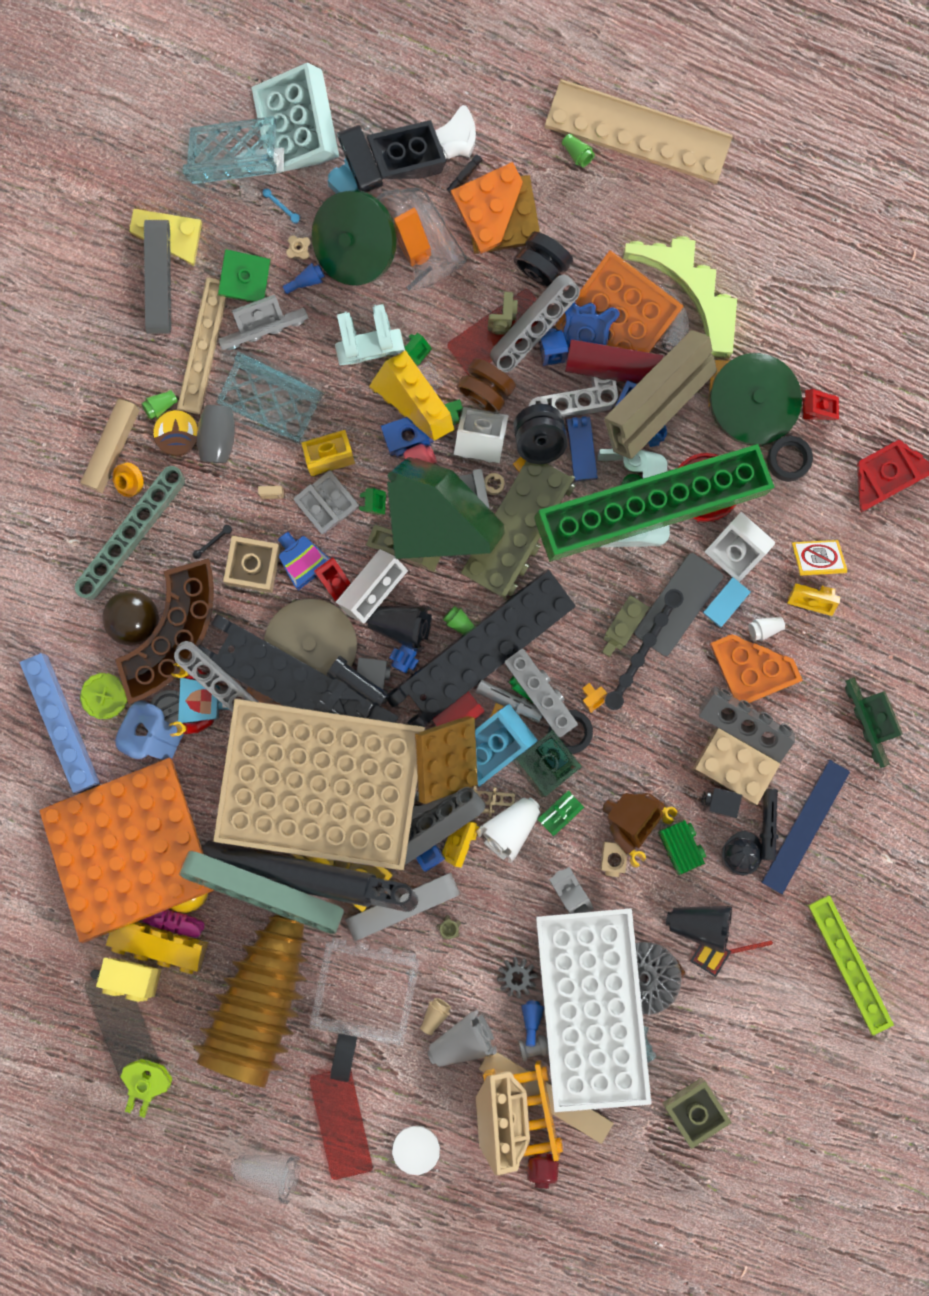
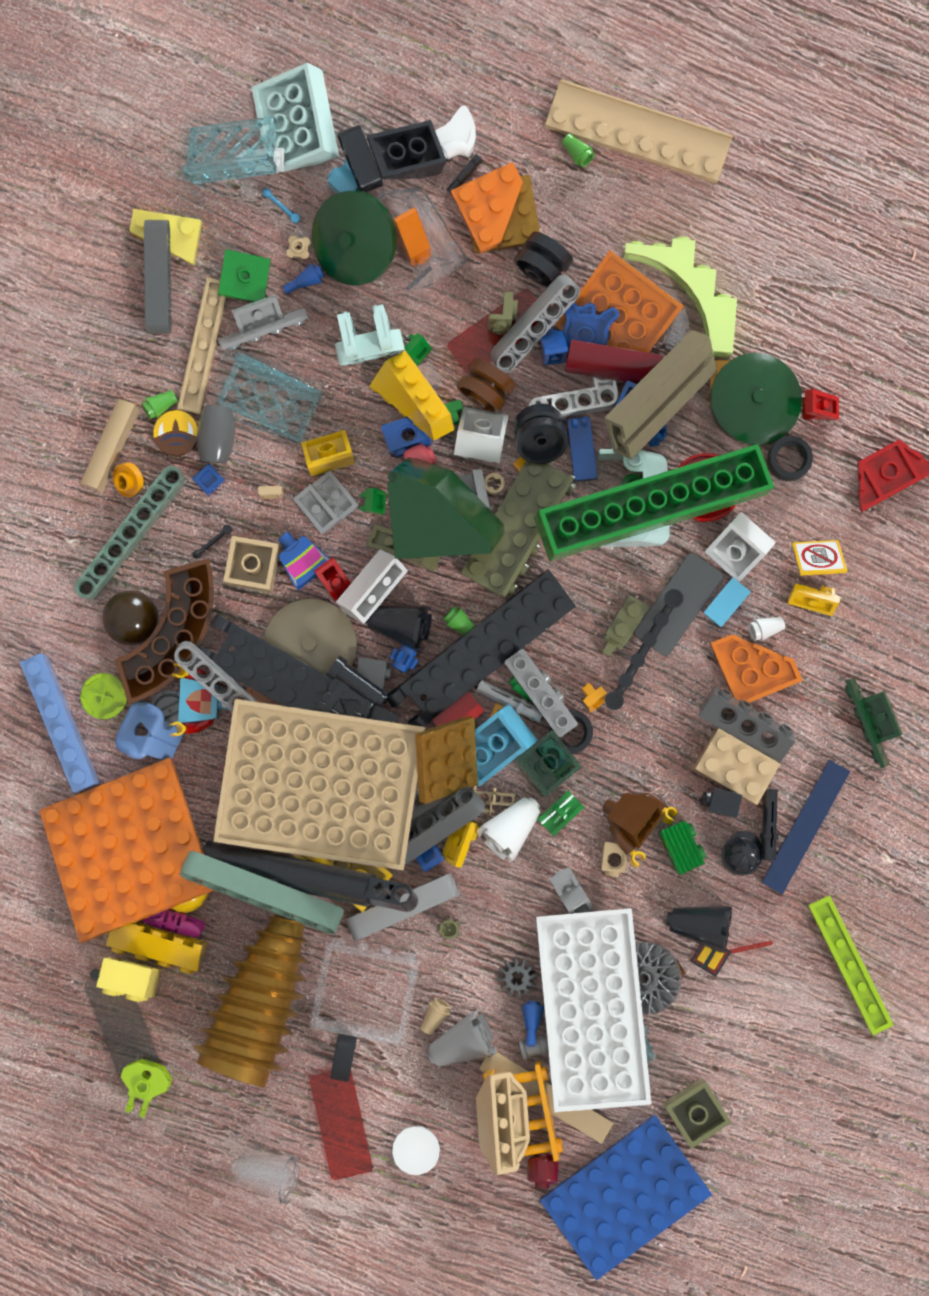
none -> blue tile [192,463,225,496]
none -> blue plate [540,1114,712,1281]

